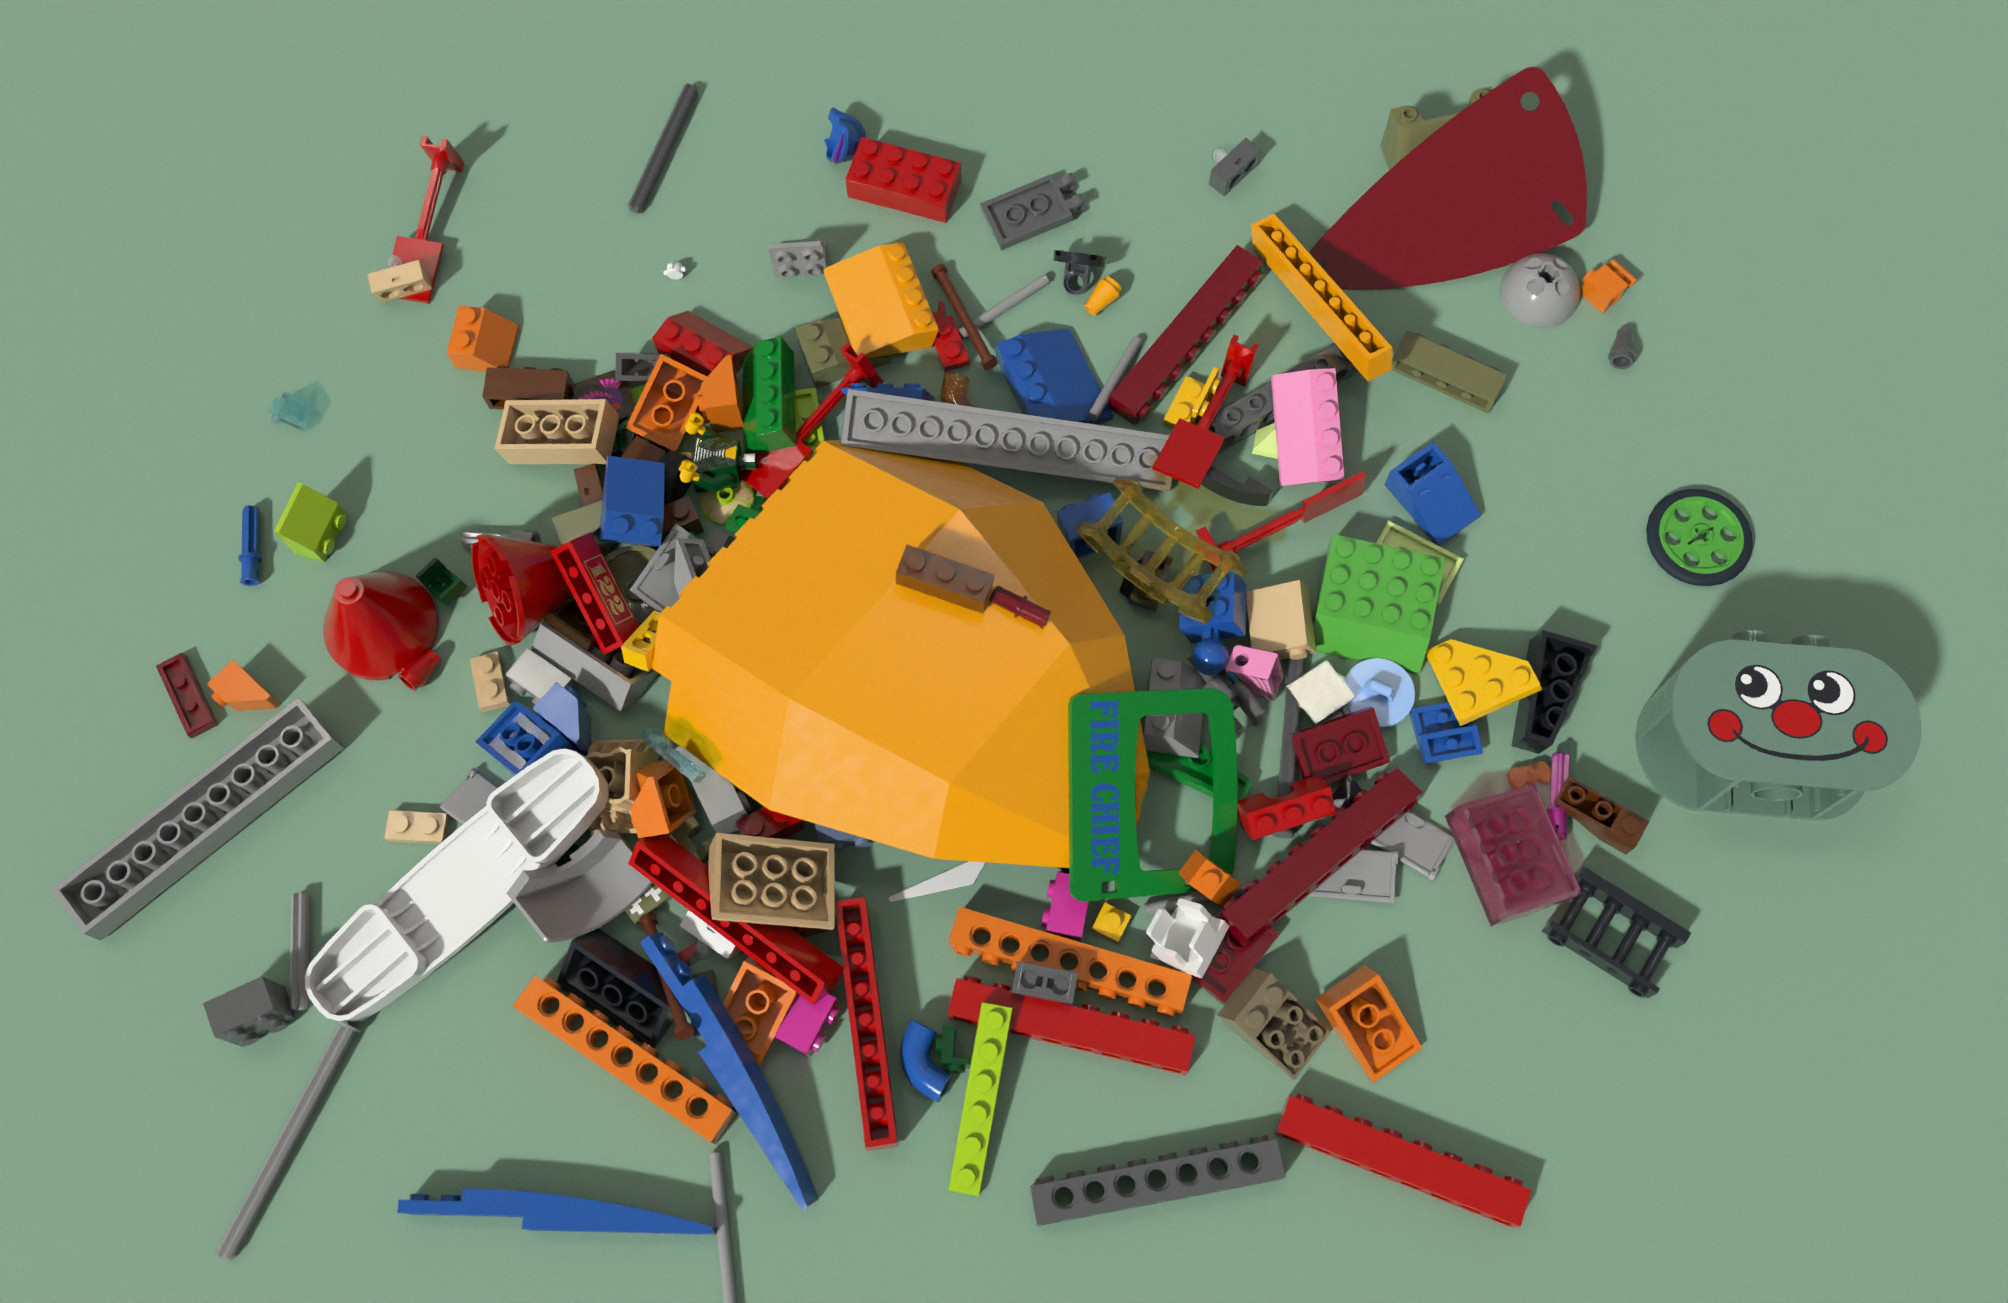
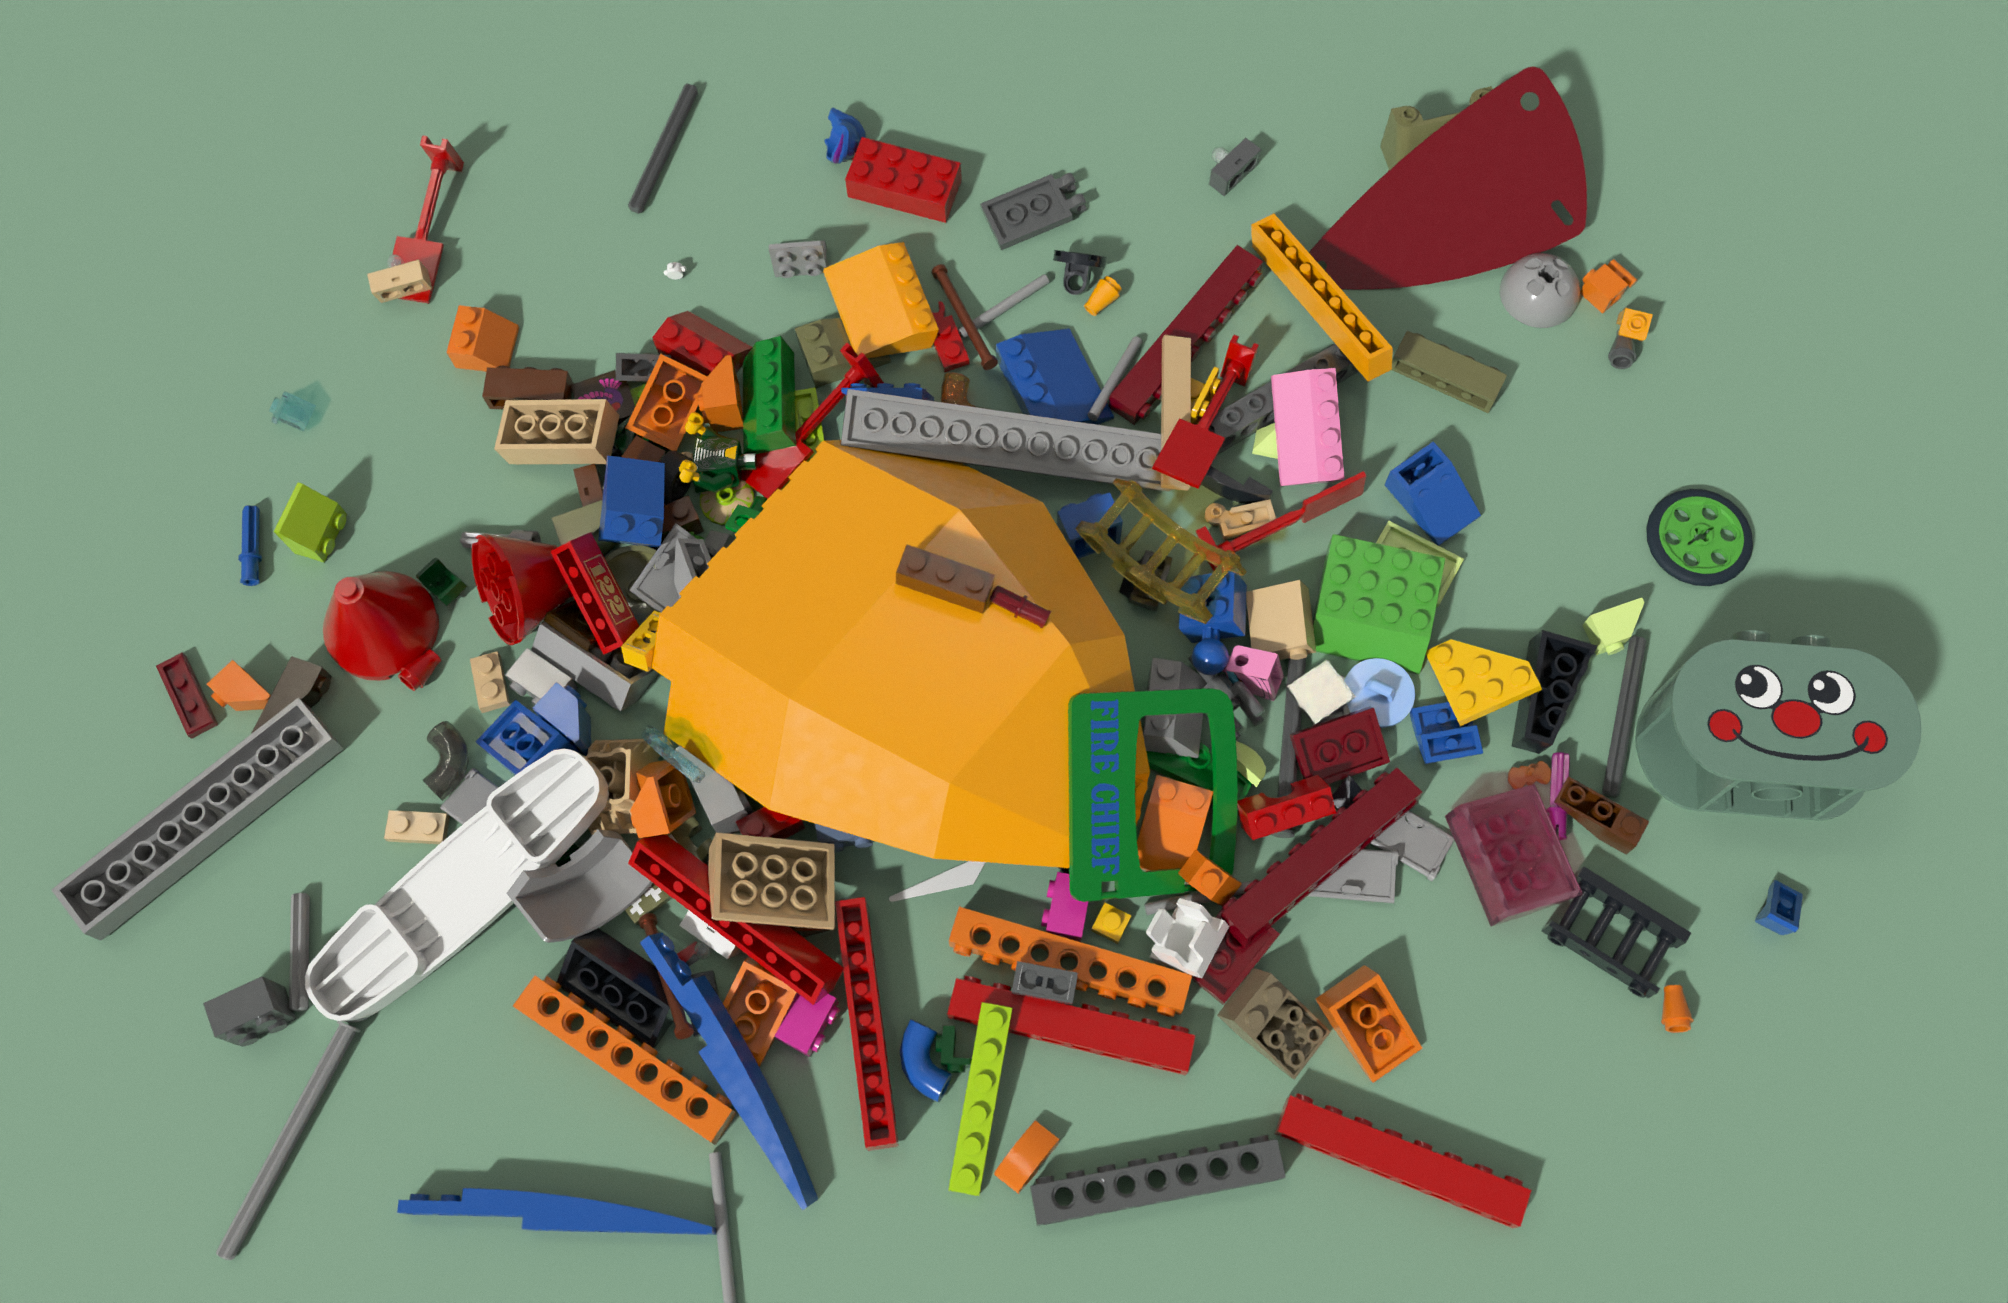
none -> dark brown slope [251,656,332,733]
none -> clear smoke cylinder [423,721,469,801]
none -> orange slope [994,1120,1060,1194]
none -> orange slope [1137,775,1213,883]
none -> tan tile [1161,335,1191,491]
none -> tan hinge [1205,499,1276,540]
none -> yellowish green tile [1236,741,1266,787]
none -> yellowish green slope [1582,598,1645,655]
none -> dark grey axle [1602,636,1647,798]
none -> light orange bracket [1616,308,1653,341]
none -> orange cone [1661,985,1693,1033]
none -> blue slope [1755,880,1803,935]

